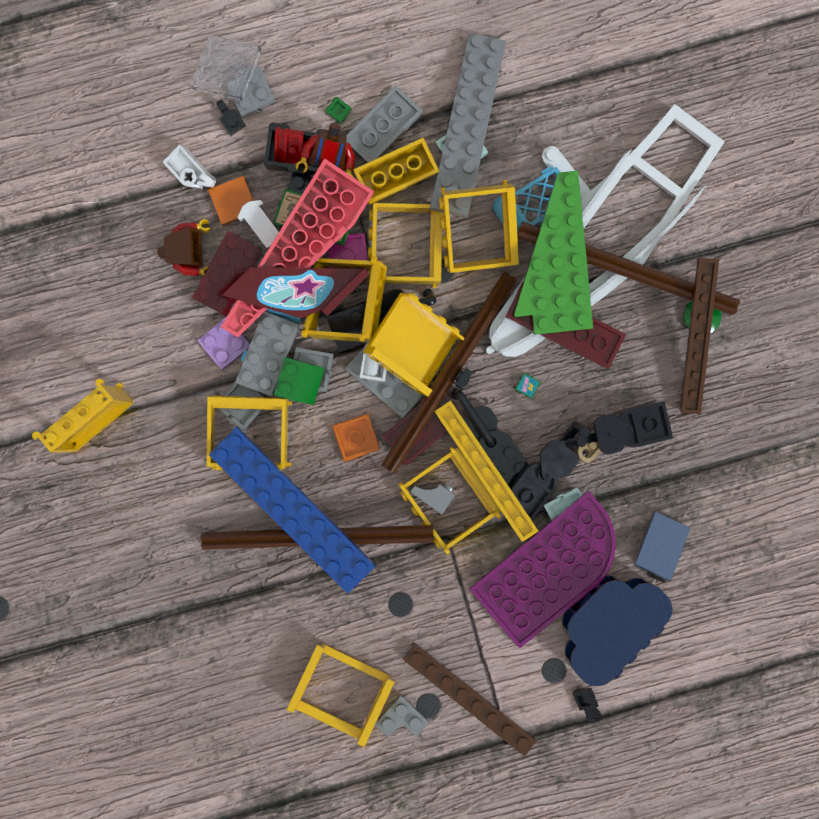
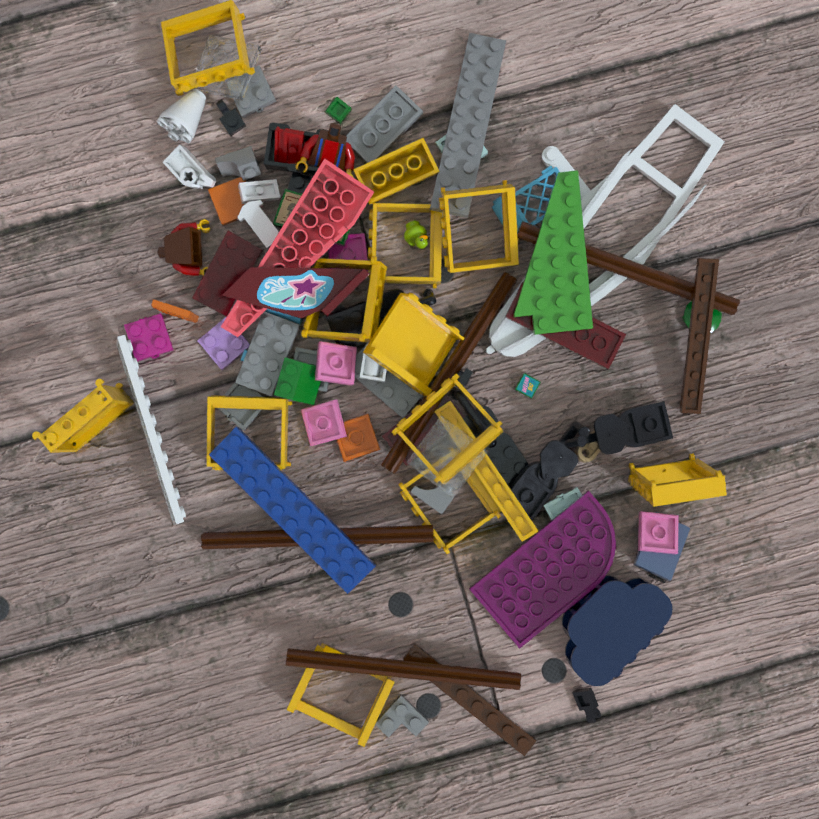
none -> white plate [116,335,186,525]
none -> dark pink plate [124,313,174,362]
none -> orange tile [151,299,199,323]
none -> white cone [157,89,206,143]
none -> yellow window [161,0,255,96]
none -> light grey arch [215,146,261,181]
none -> white plate [238,179,280,204]
none -> reddish brown axle [285,648,521,690]
none -> bright pink tile [301,400,347,446]
none -> bright pink tile [315,341,357,386]
none -> yellow window [391,374,503,485]
none -> lime animal [404,221,428,249]
none -> clear plate [406,416,489,498]
none -> yellow window [628,453,727,507]
none -> bright pink tile [638,511,678,555]

